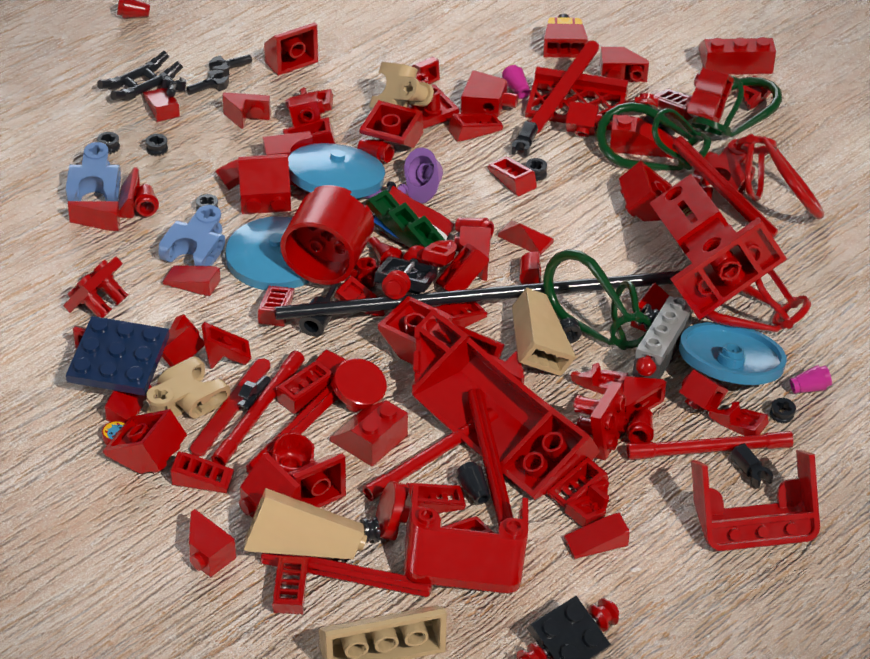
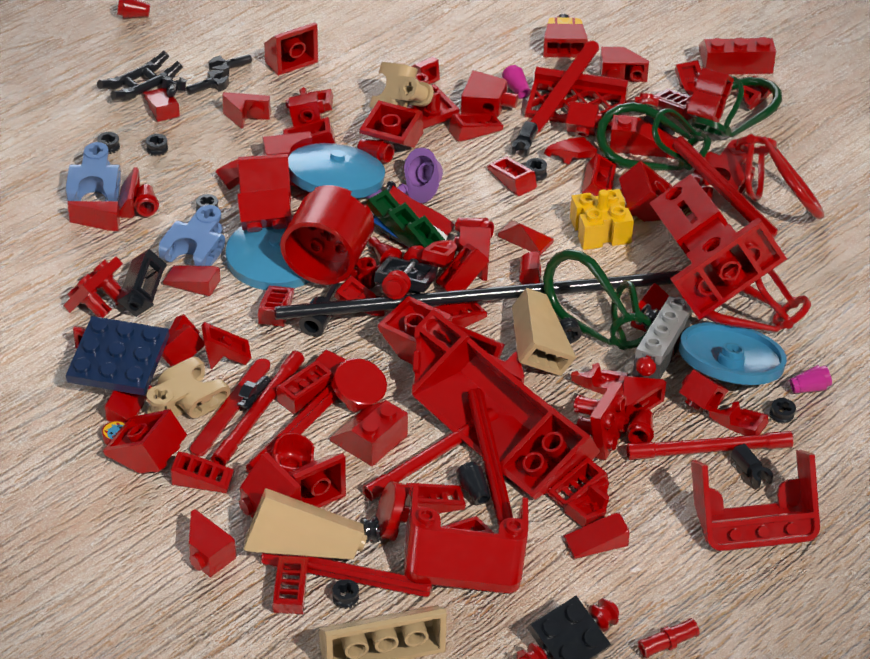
none -> black window [117,249,168,317]
none -> red slope [237,187,292,232]
none -> black bush [332,579,359,609]
none -> red slope [544,137,597,165]
none -> yellow brick [570,189,634,250]
none -> red slope [581,153,616,196]
none -> red pin [637,618,700,659]
none -> red plate [675,60,701,96]

